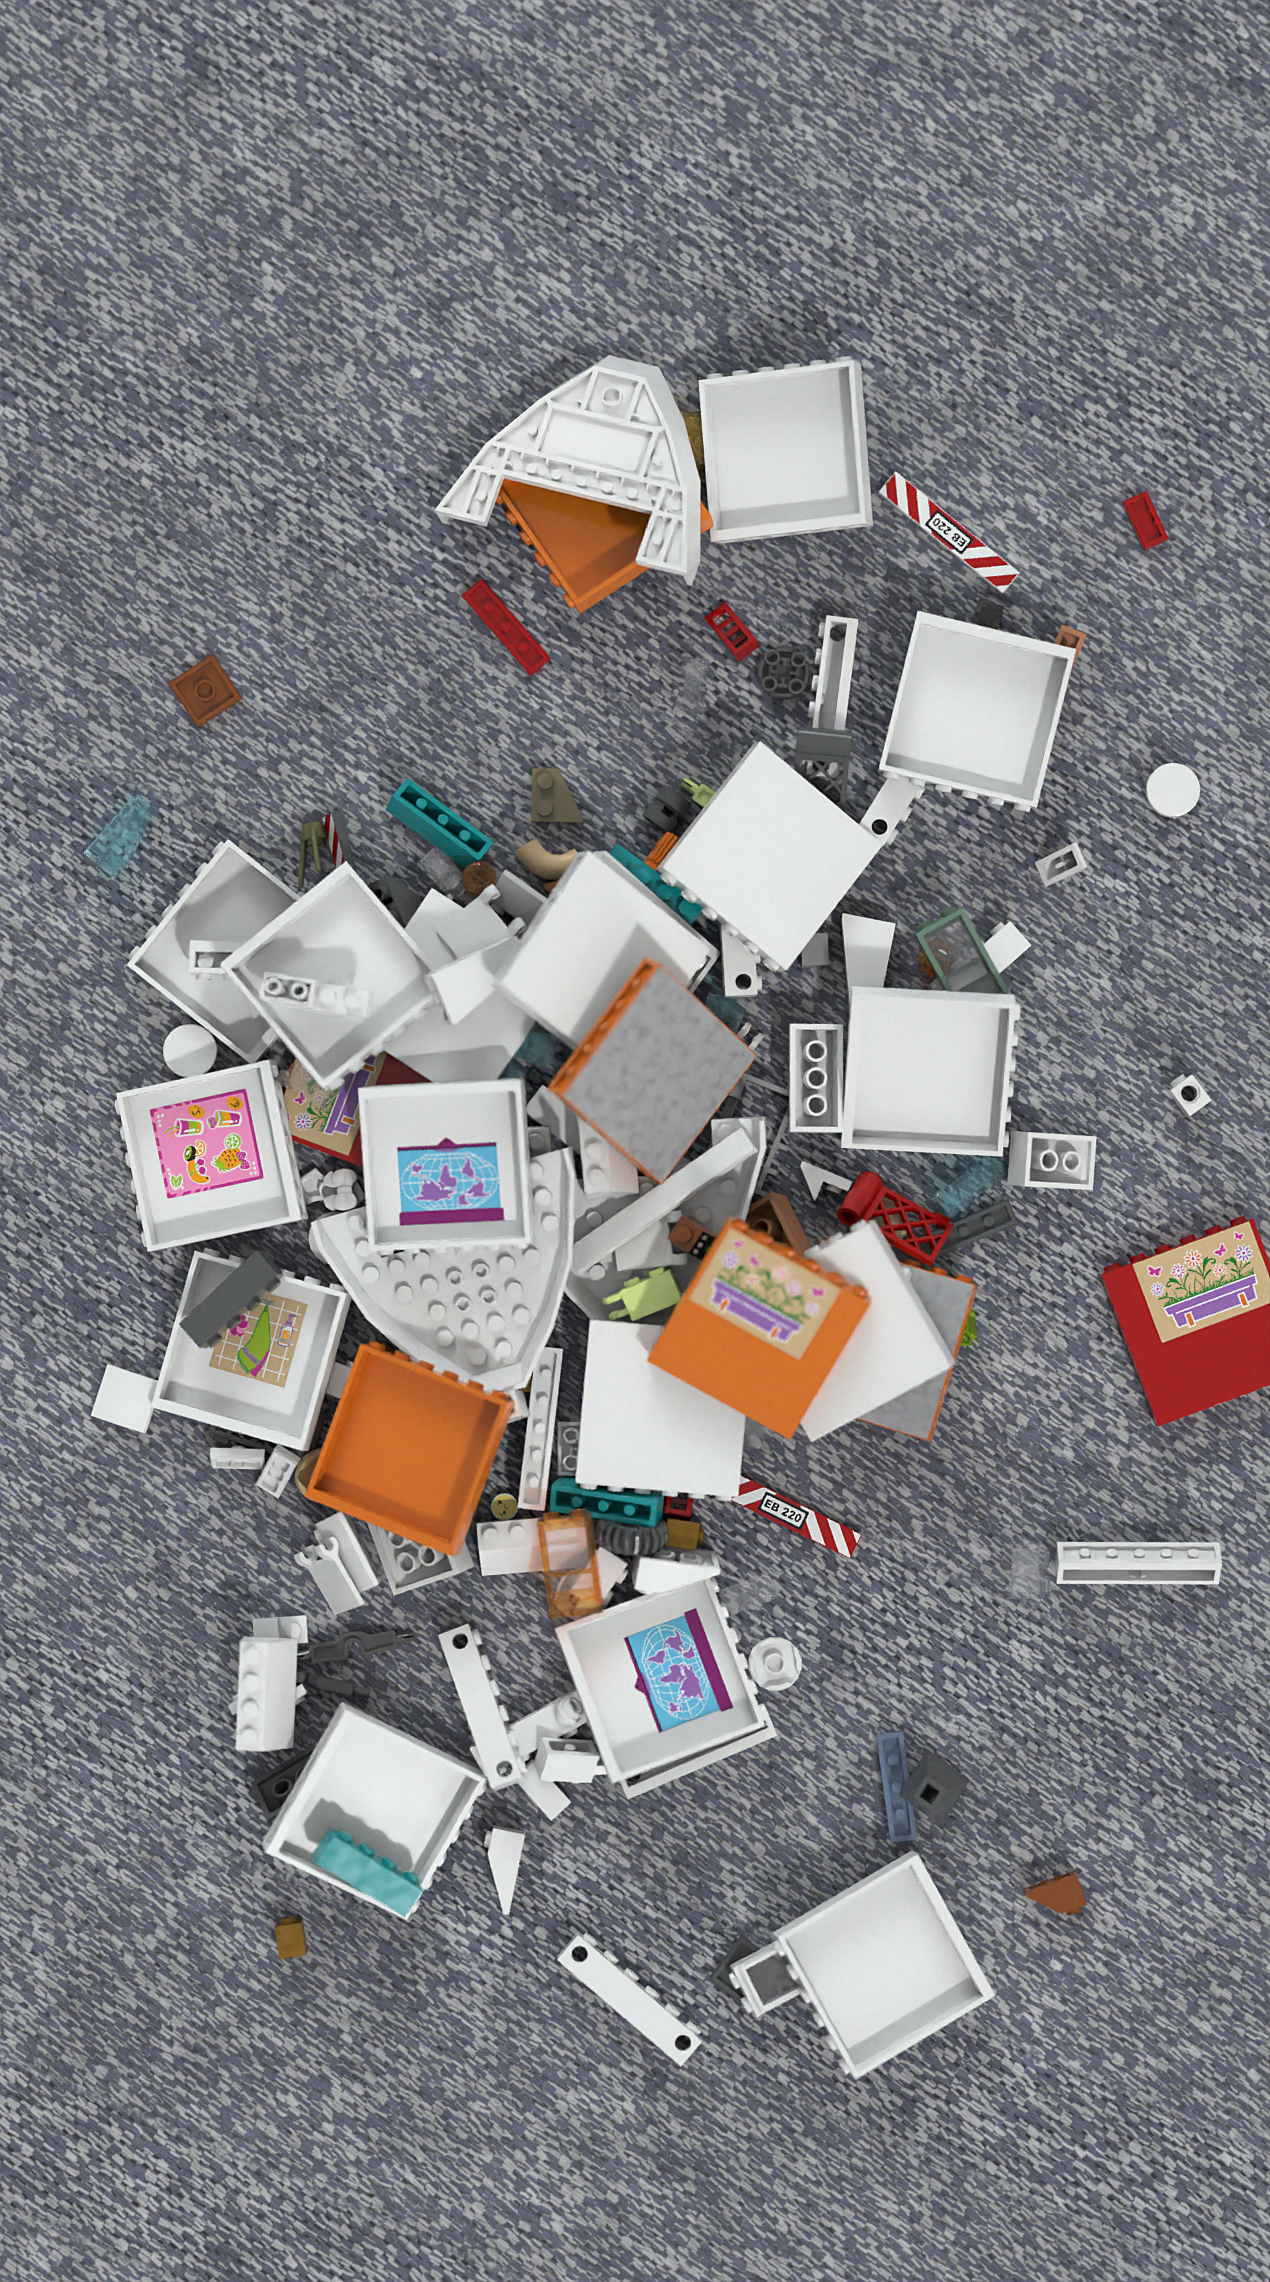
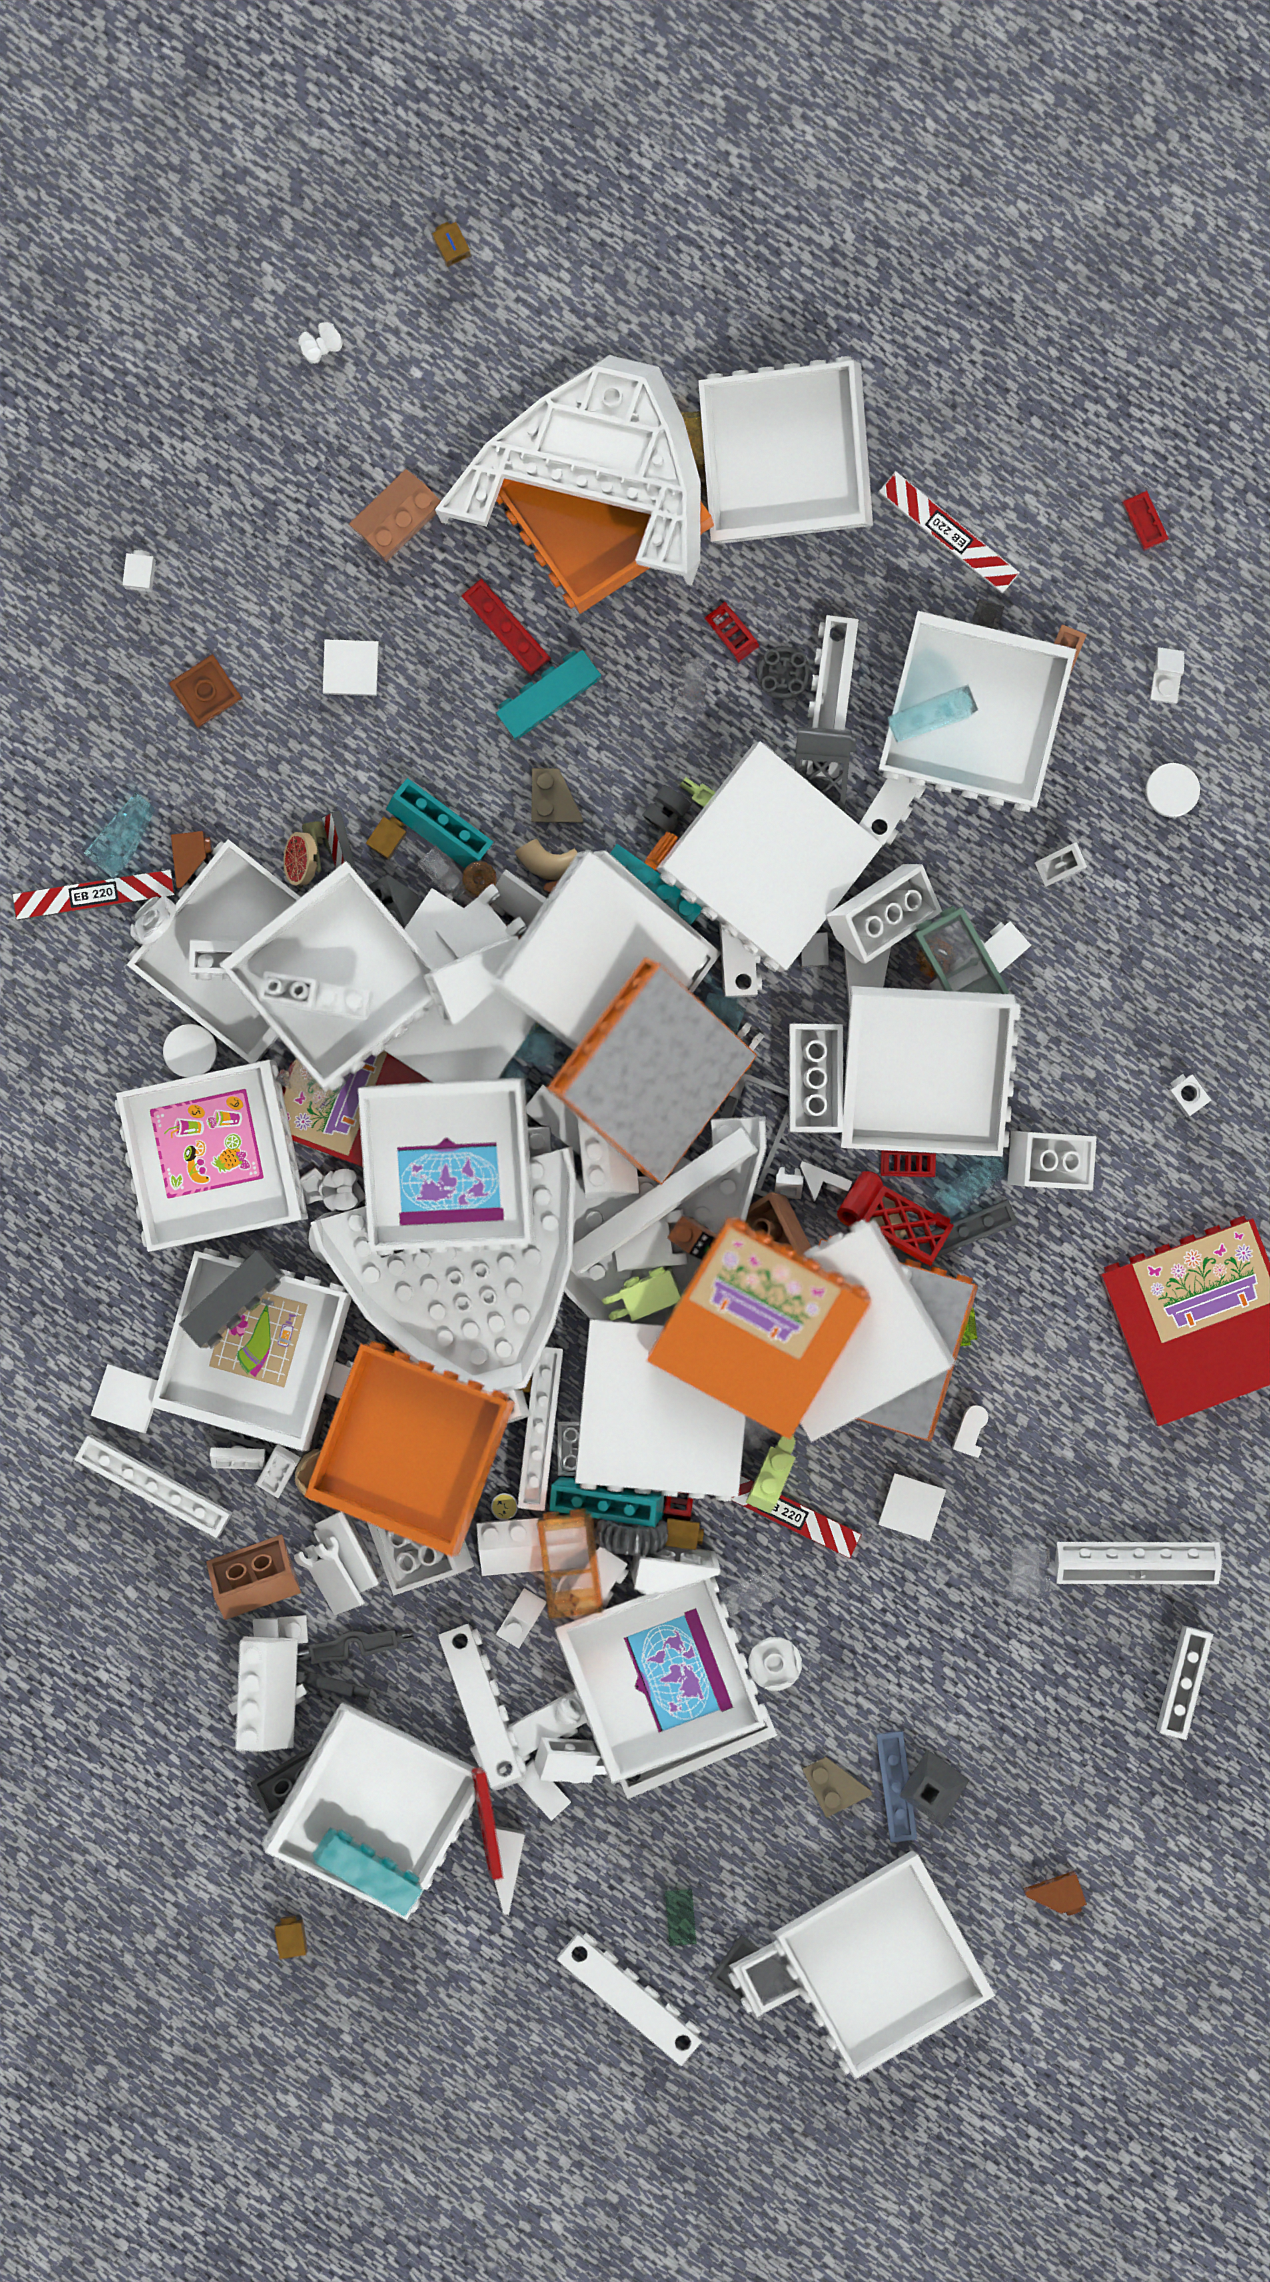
none -> tile [12,869,176,921]
none -> white piece [74,1435,233,1538]
none -> white brick [122,550,156,592]
none -> white tile [130,895,176,945]
none -> dark orange slope [171,831,212,890]
none -> nougat slope [206,1534,301,1620]
none -> tile [283,832,317,886]
none -> white piece [298,322,343,363]
none -> white tile [323,639,379,696]
none -> nougat slope [349,469,441,562]
none -> pearl gold brick [366,816,407,860]
none -> pearl gold brick [432,222,471,268]
none -> red tile [471,1767,504,1880]
none -> teal brick [496,649,602,742]
none -> white slope [496,1588,547,1649]
none -> clear green tile [665,1889,697,1946]
none -> yellowish green hinge [745,1435,796,1513]
none -> white tile [774,1167,803,1199]
none -> dark tan wing [802,1757,873,1818]
none -> white slope [826,864,942,964]
none -> white tile [878,1473,946,1541]
none -> red slope [880,1150,936,1178]
none -> clear light blue slope [887,685,978,743]
none -> white leg [952,1405,988,1458]
none -> white slope [1150,647,1184,704]
none -> white brick [1156,1625,1213,1740]

